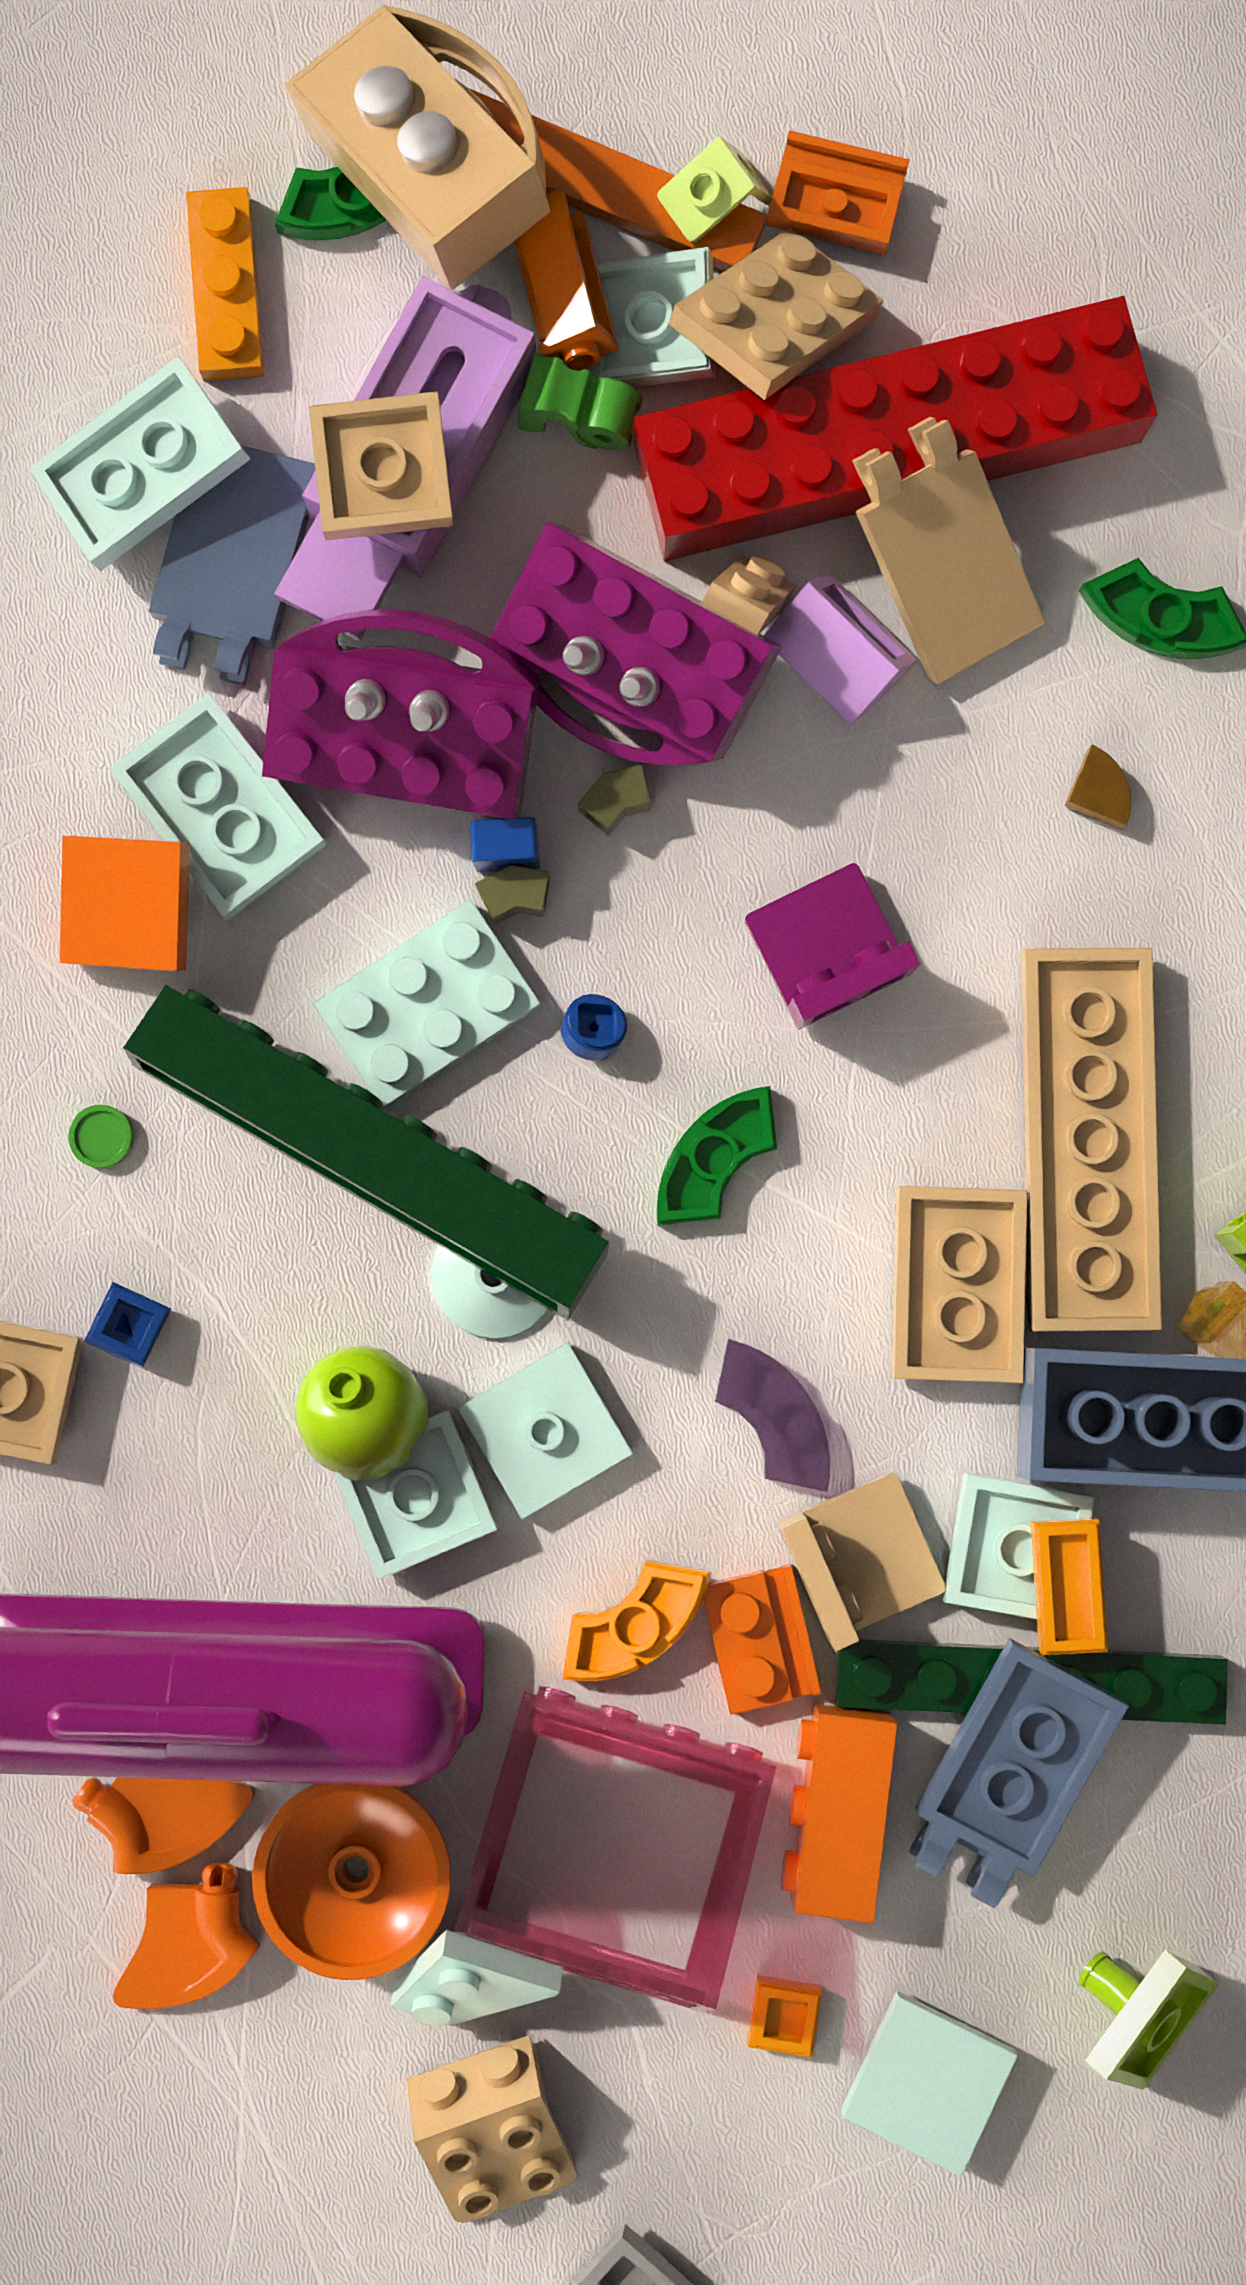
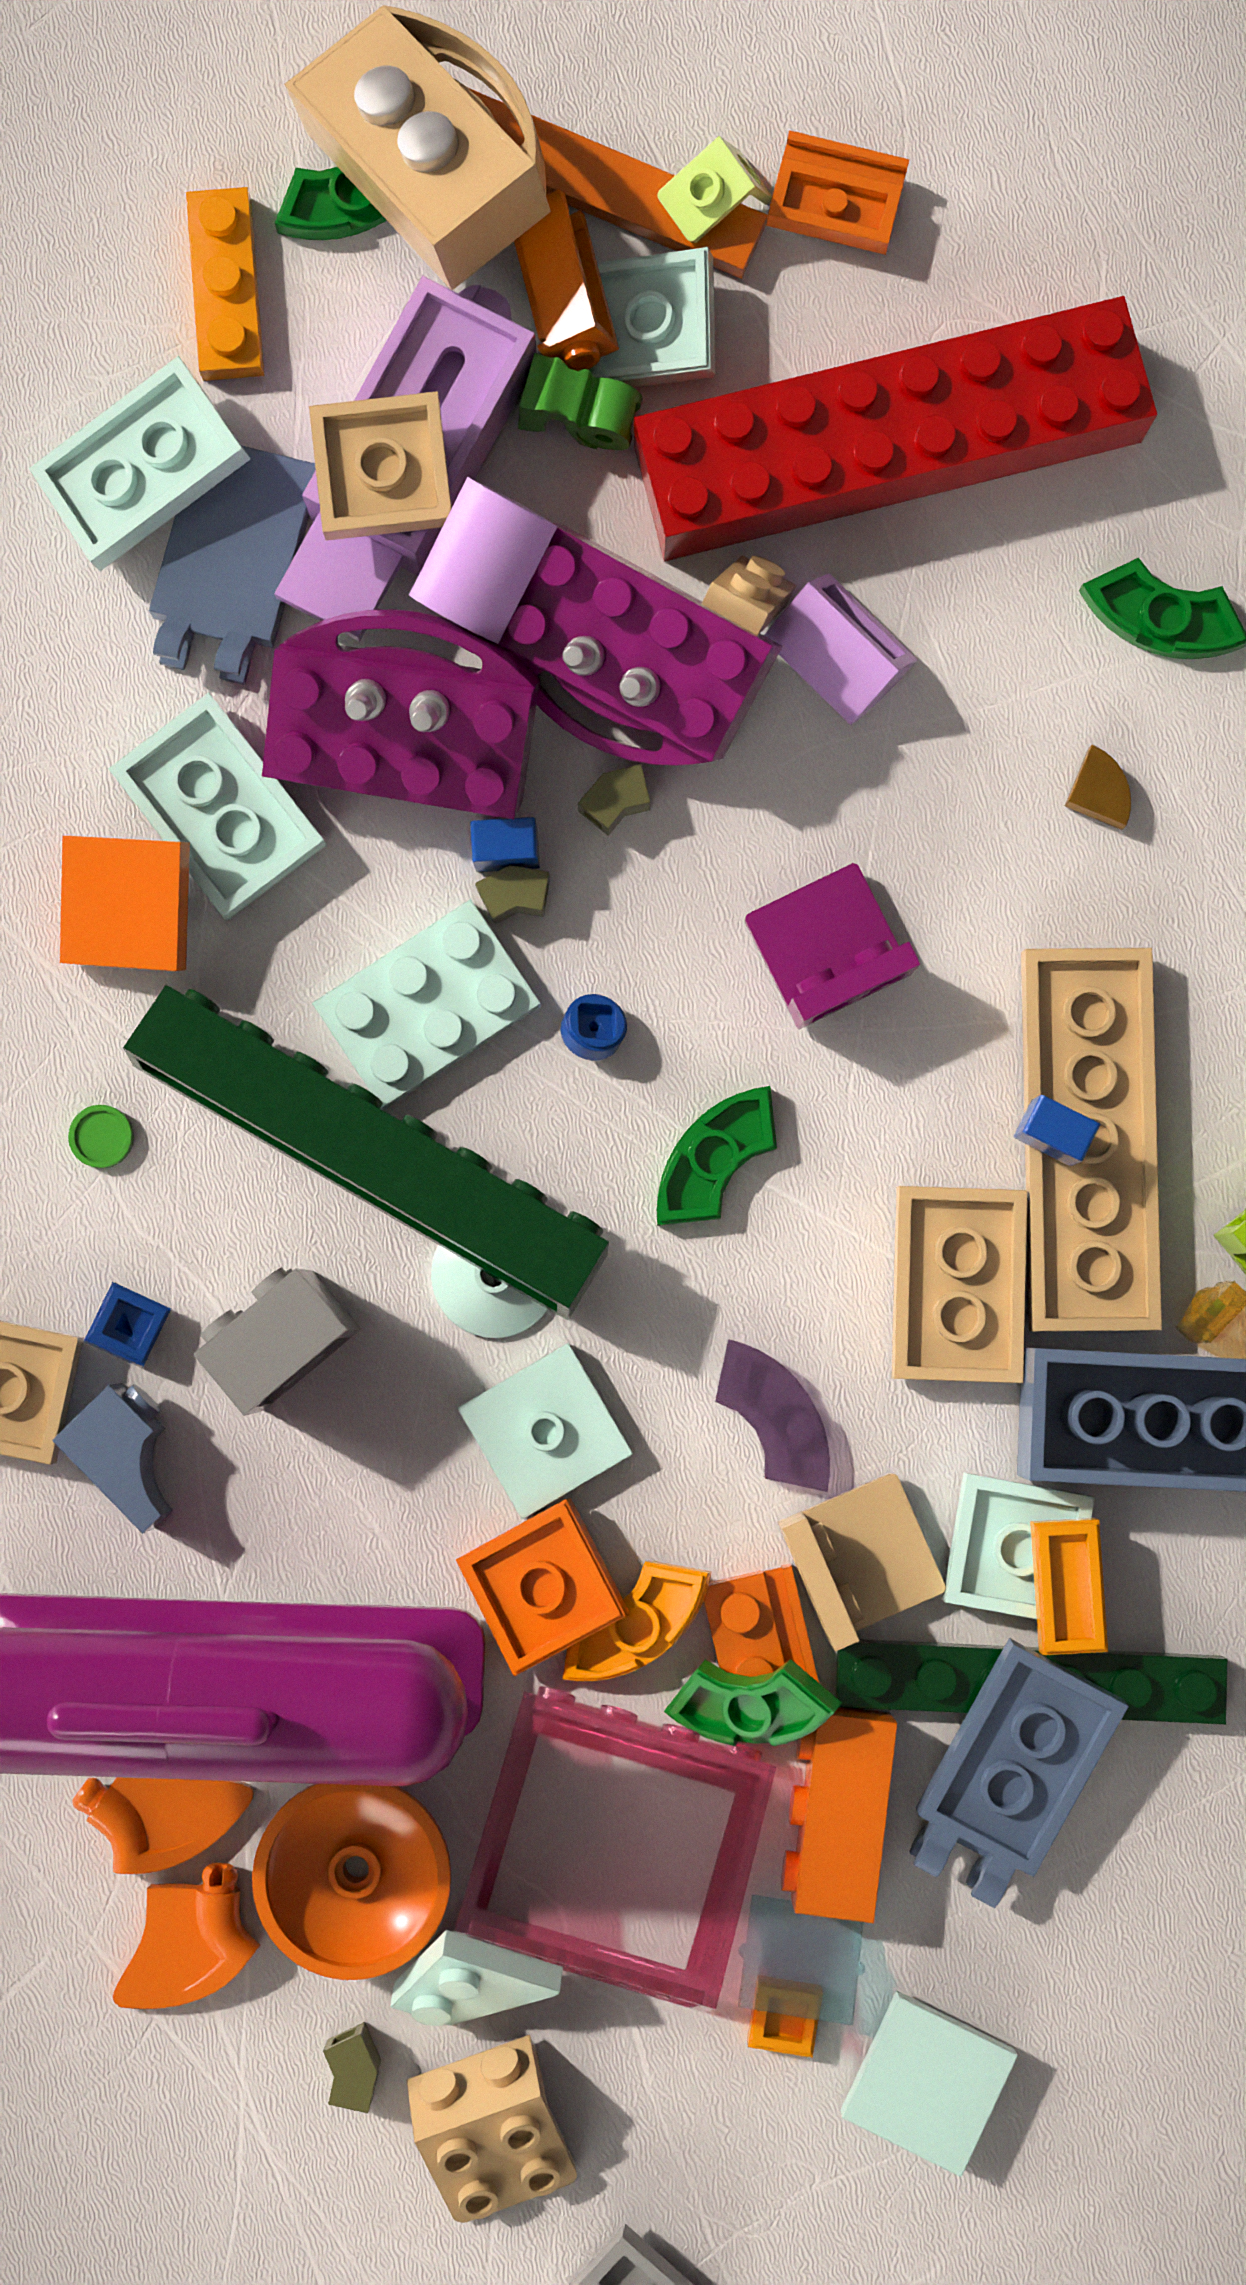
lime cylinder [295,1346,428,1481] -> none
light aqua plate [333,1409,498,1580] -> none
tan plate [669,228,883,400] -> none
tan tile [852,417,1046,684] -> none
lime tile [1078,1950,1220,2090] -> none
none -> sand blue arch [52,1383,173,1534]
none -> light grey brick [193,1267,361,1416]
none -> olive piece [323,2022,381,2113]
none -> lavender brick [409,477,558,644]
none -> orange tile [456,1498,630,1676]
none -> green tile [664,1659,842,1746]
none -> clear light blue piece [738,1895,865,2026]
none -> blue piece [1013,1095,1101,1166]

